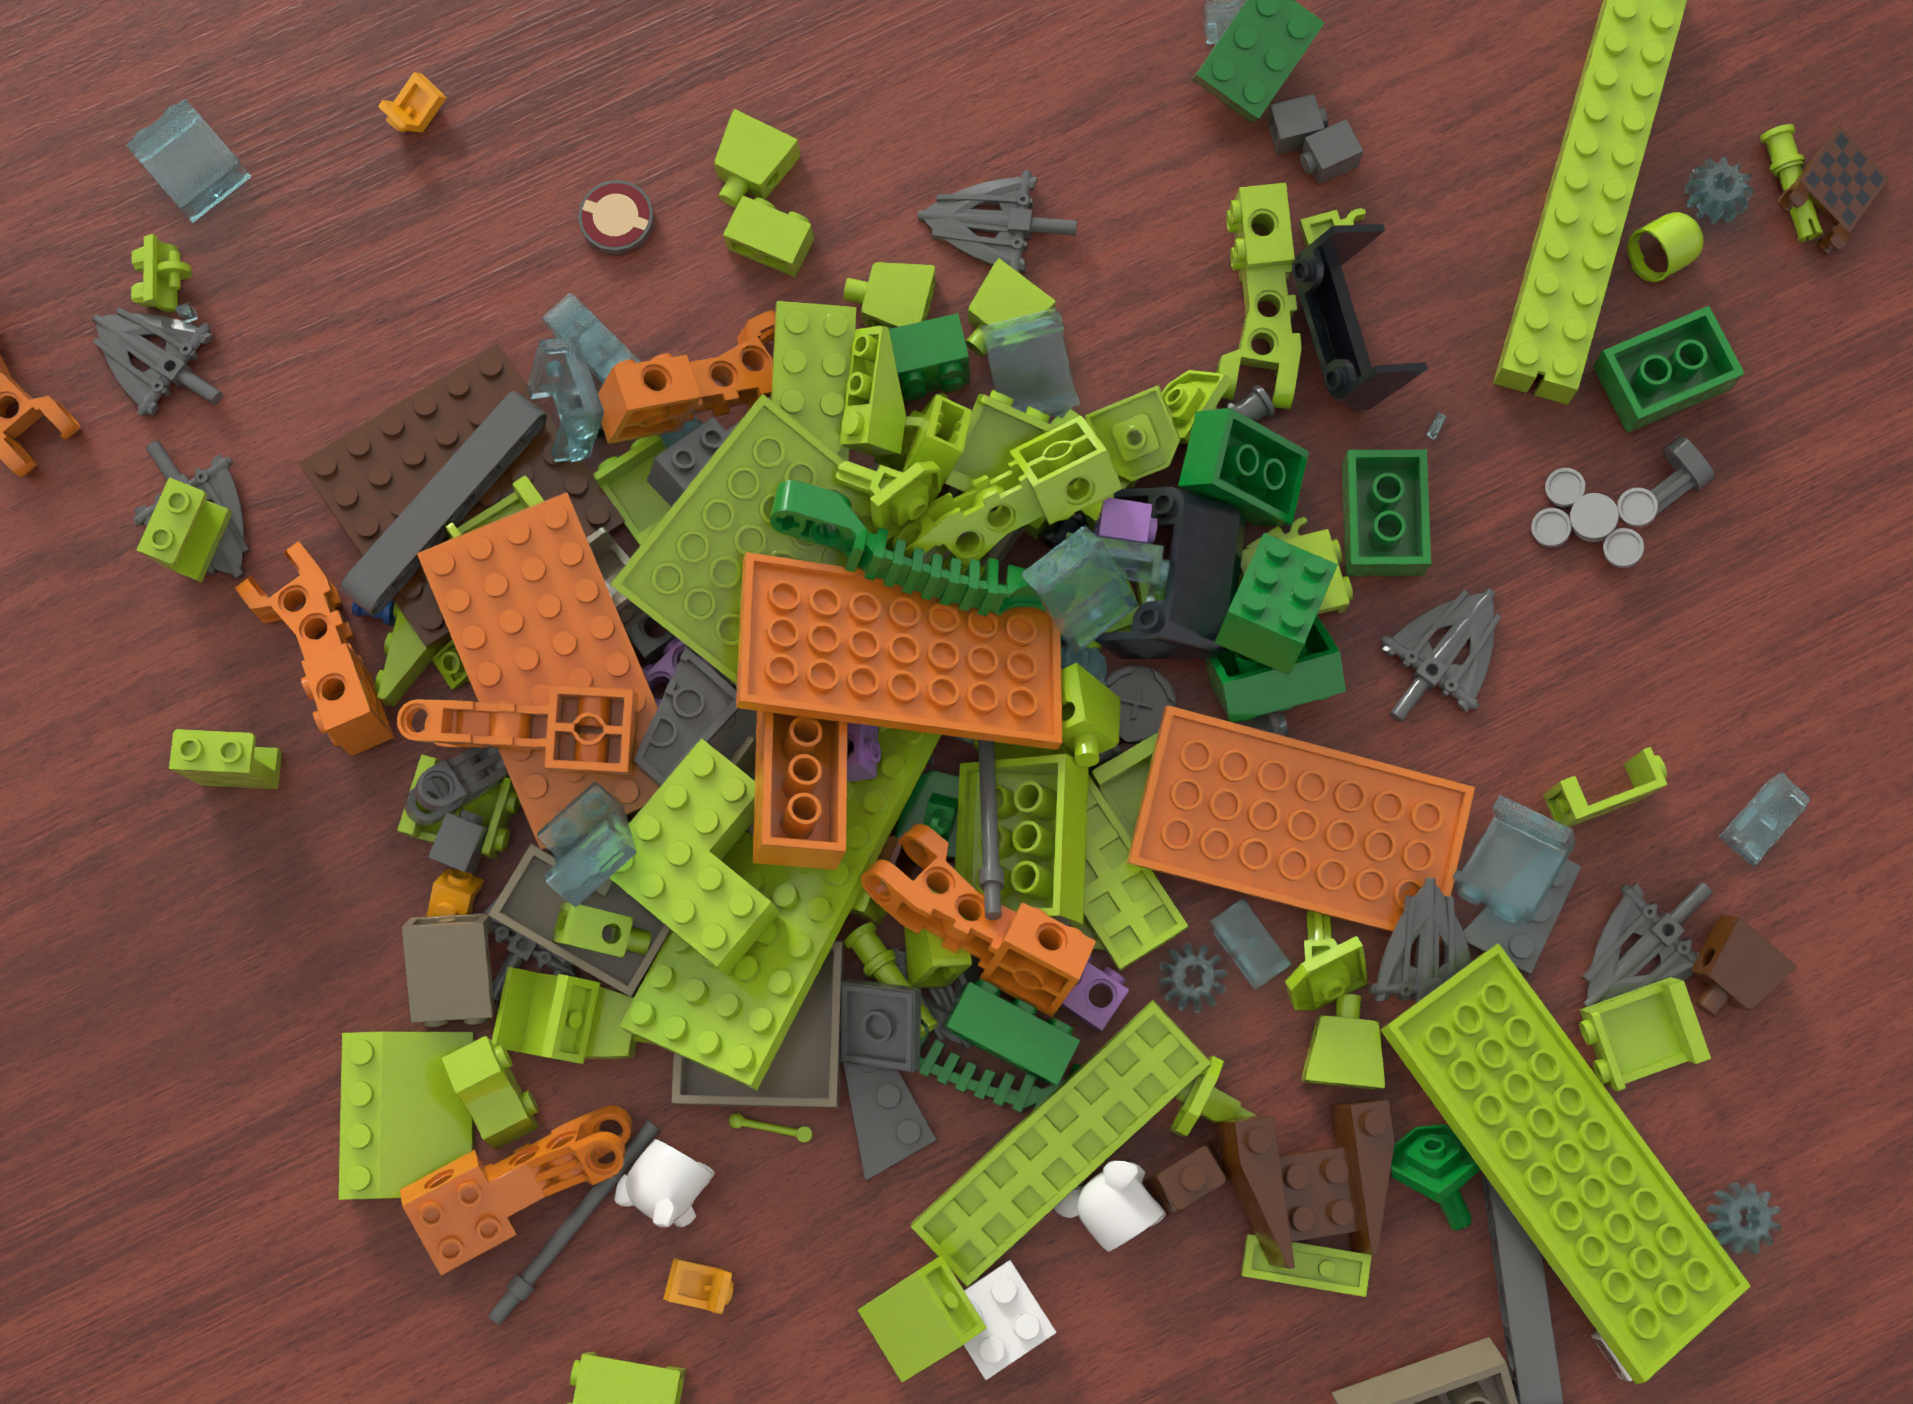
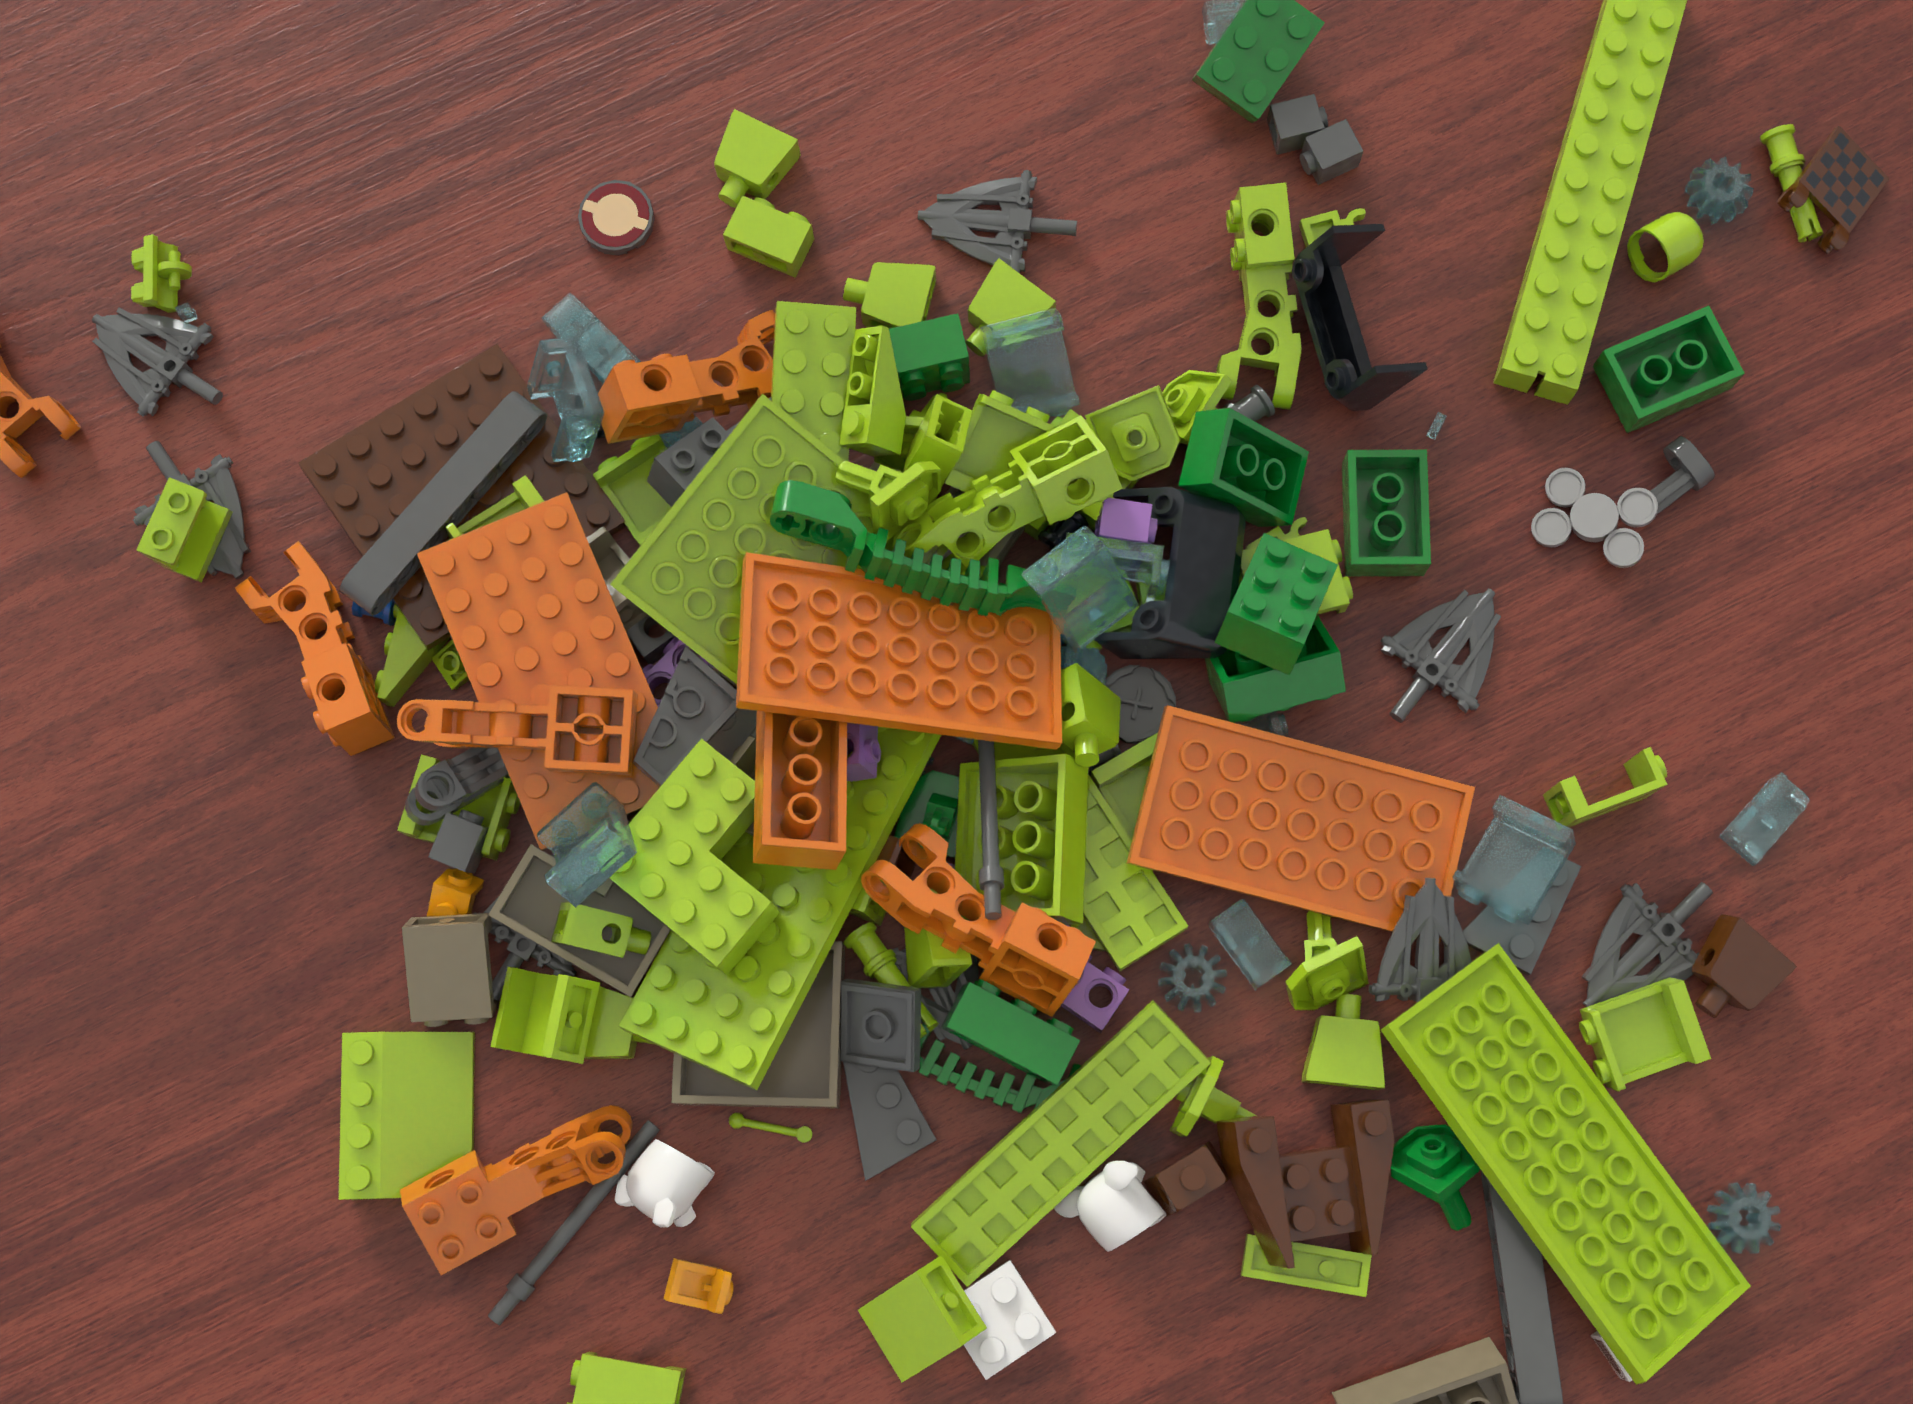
clear light blue panel [126,99,251,223] -> none
lime panel [169,729,282,789] -> none
light orange bracket [378,72,447,133] -> none
lime brick [442,1036,539,1150] -> none

